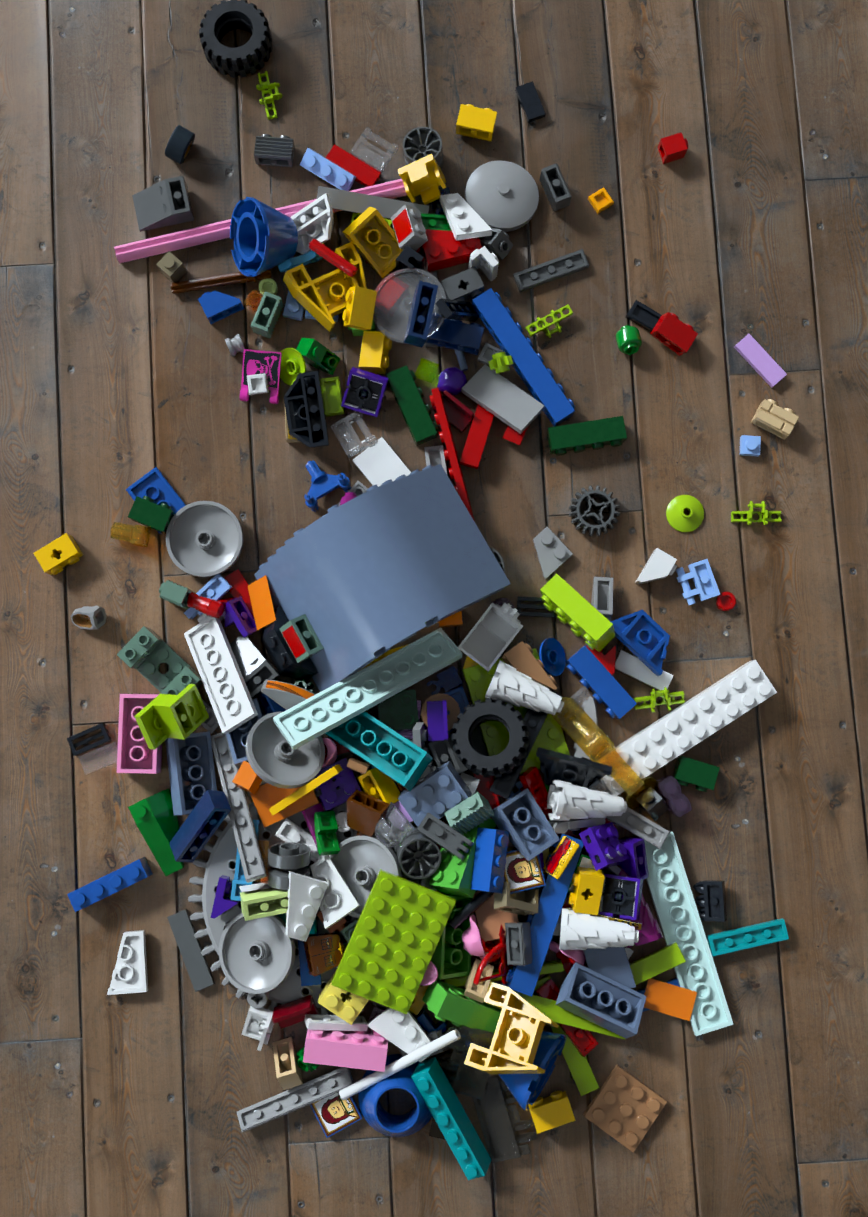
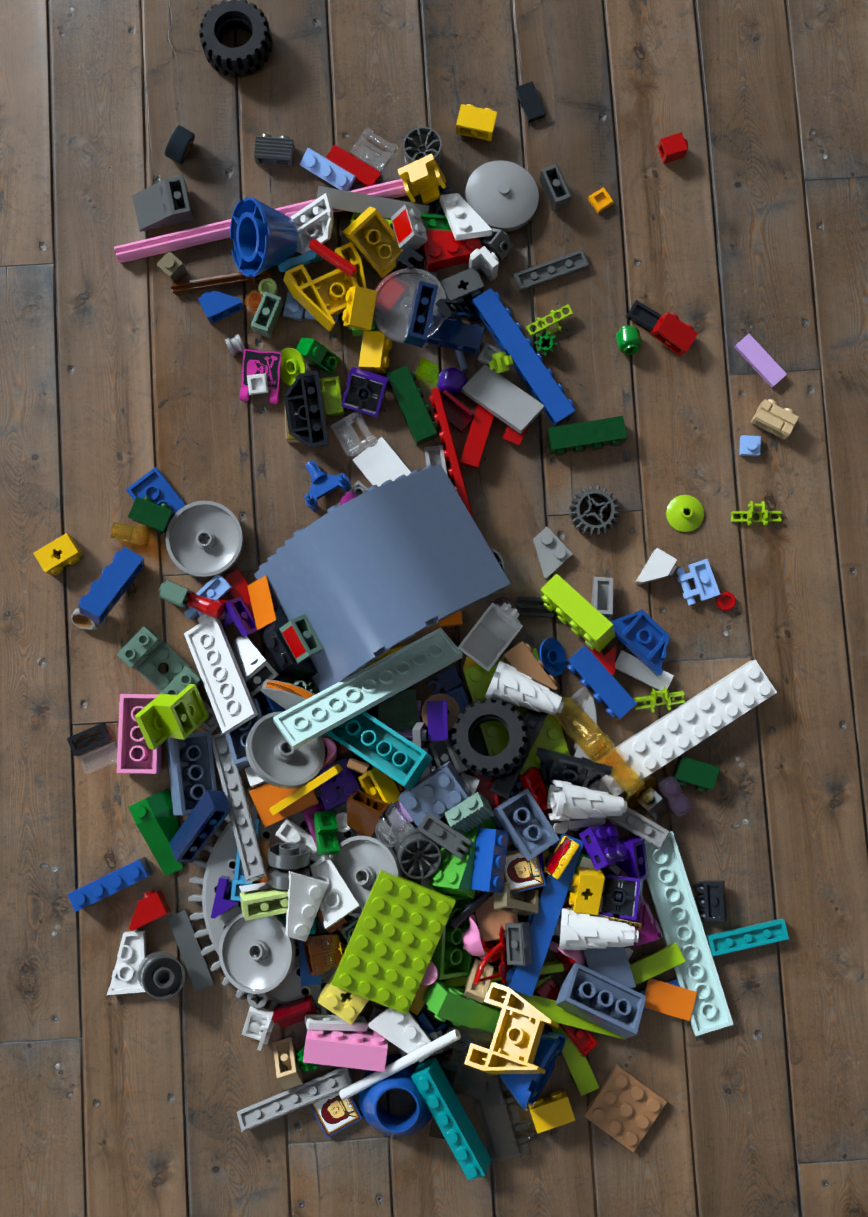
orange brick [232,761,262,795] -> none
lime piece [256,71,283,120] -> none
none -> blue brick [78,547,145,625]
none -> red slope [129,889,171,932]
none -> dark grey wheel [138,951,185,1000]
none -> green gear [534,331,558,356]

